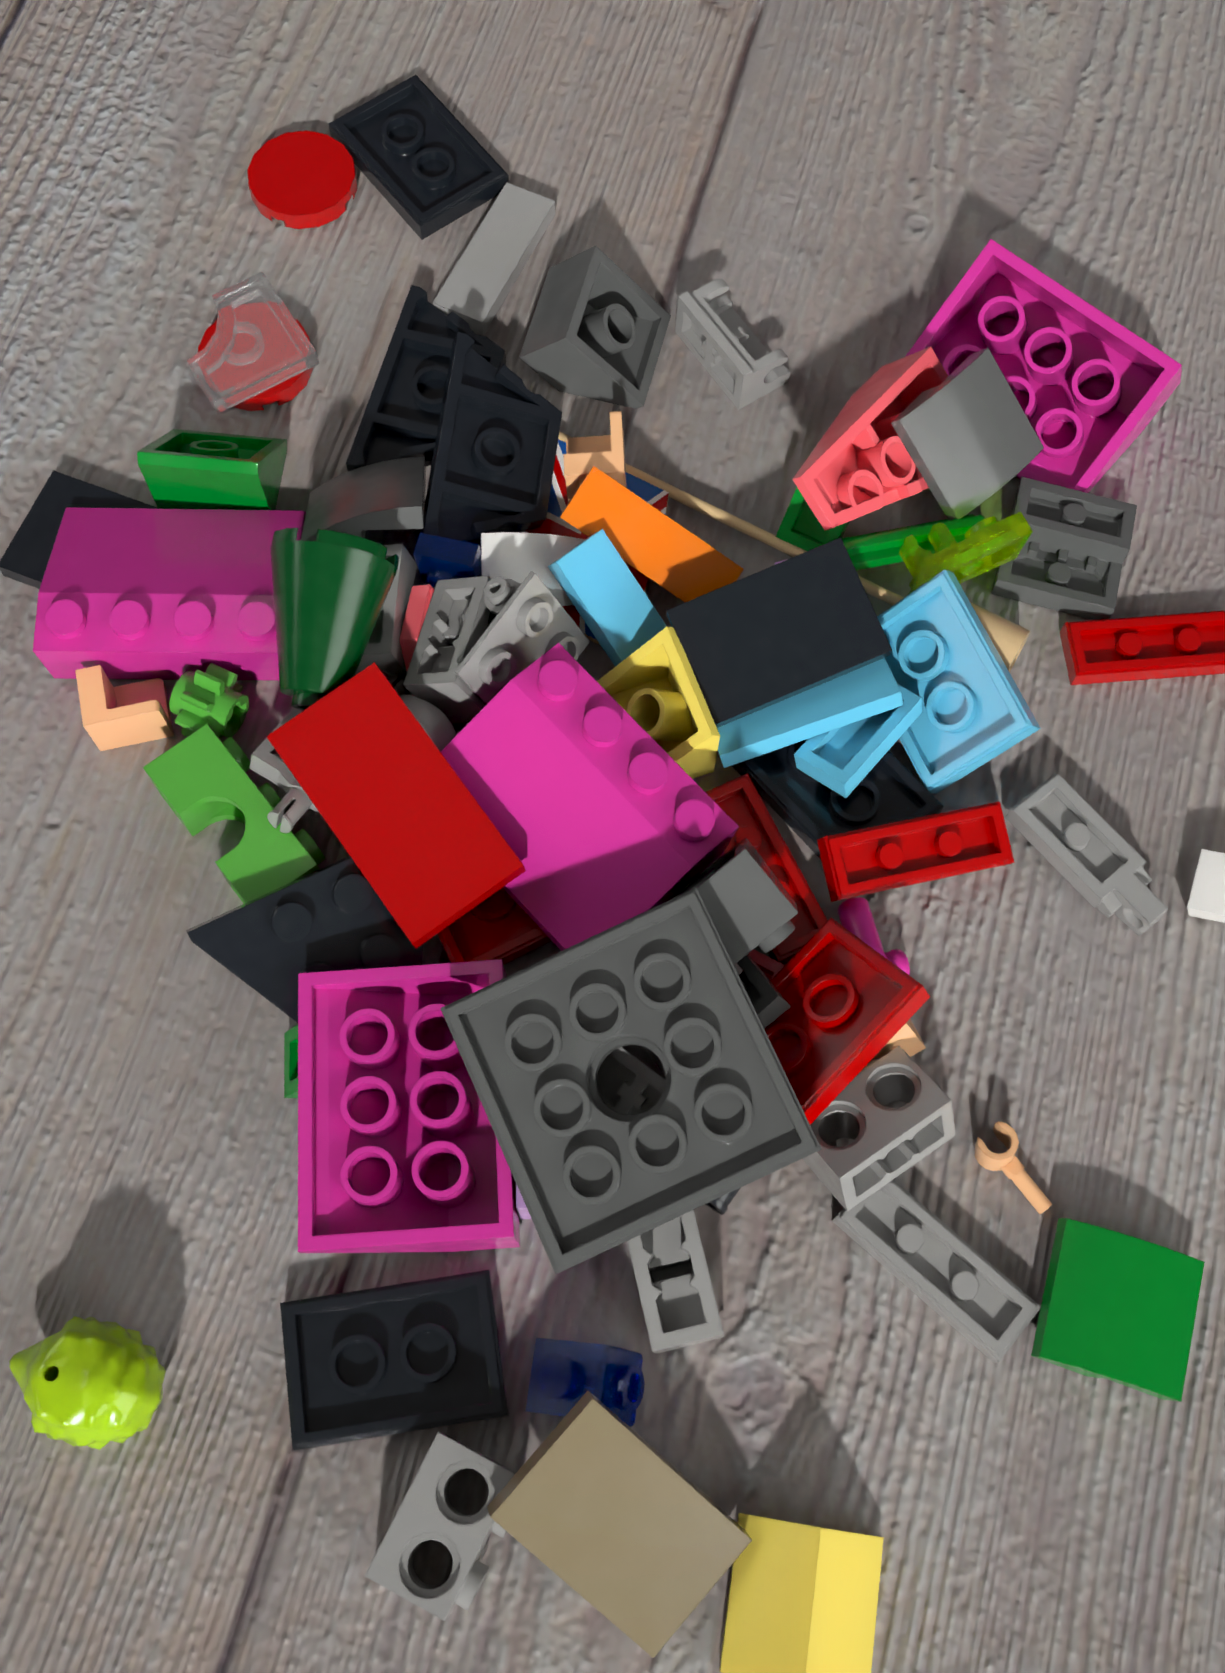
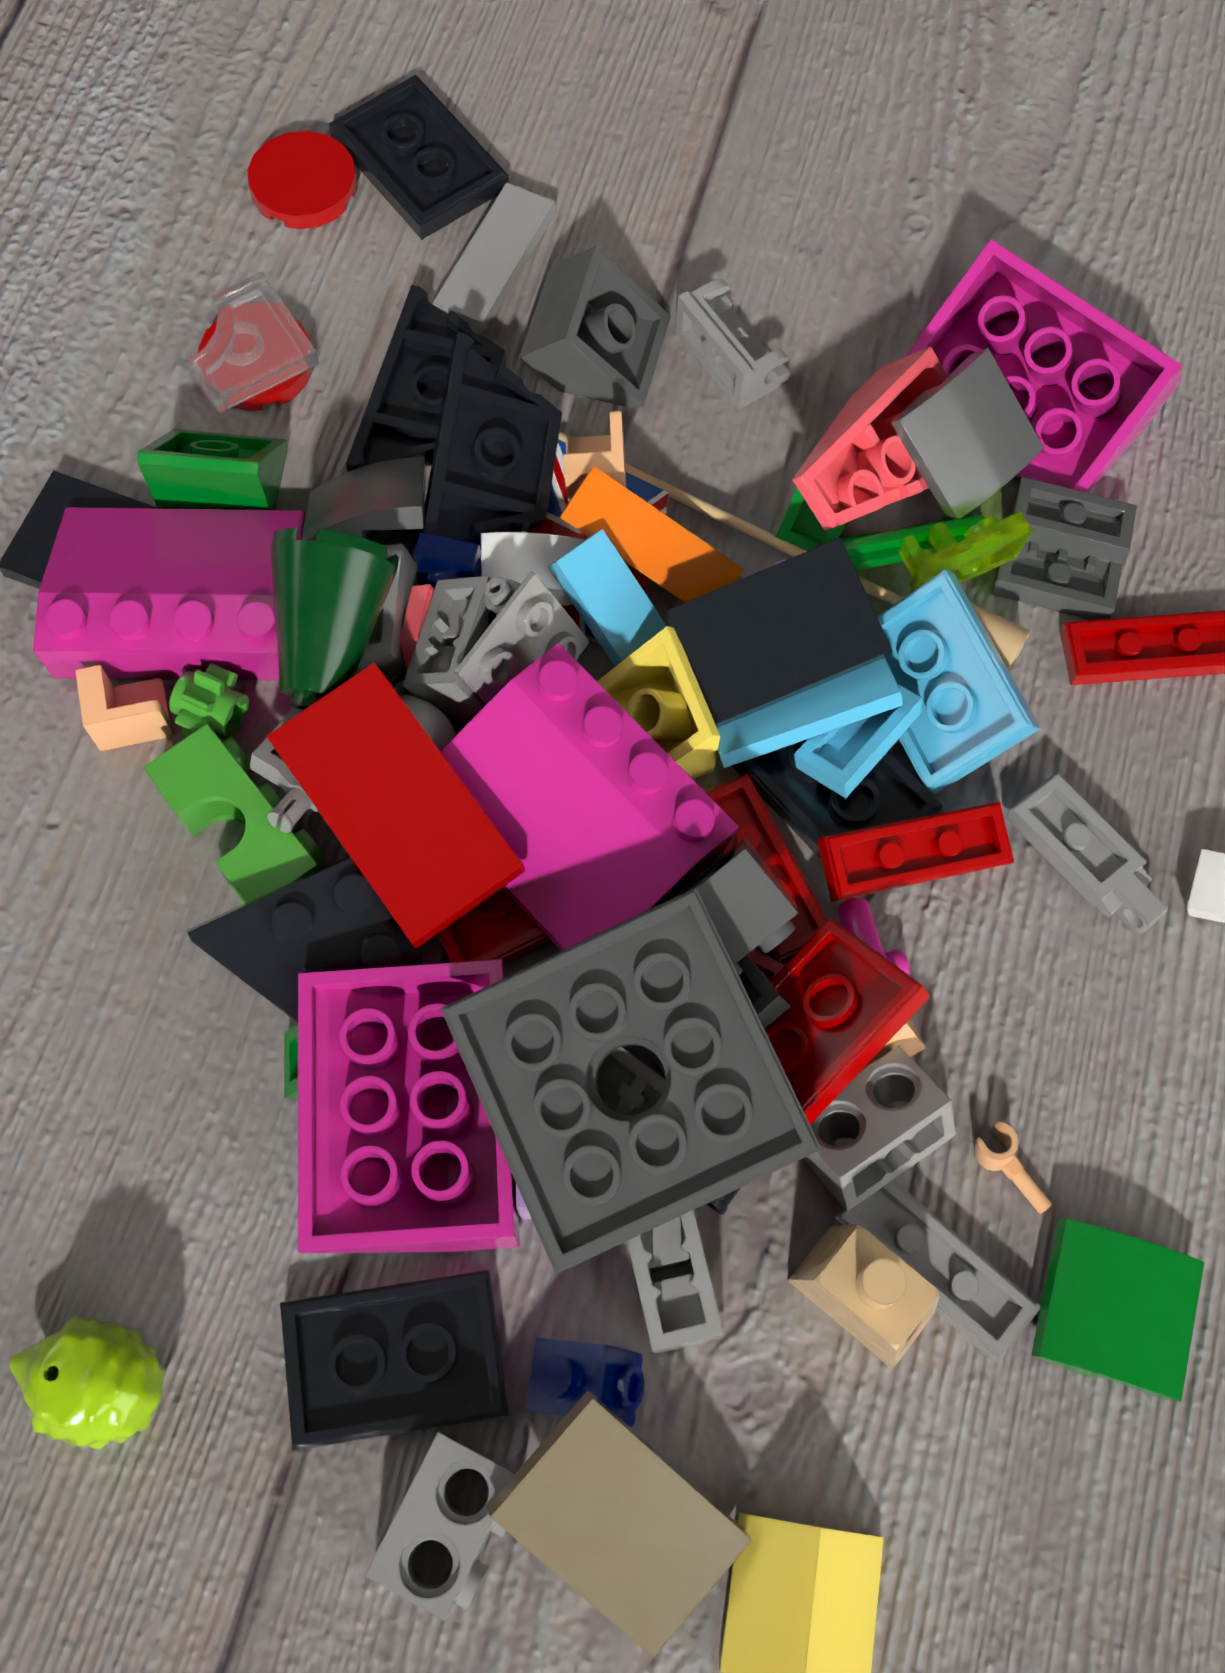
none -> tan torso [788,1224,940,1369]

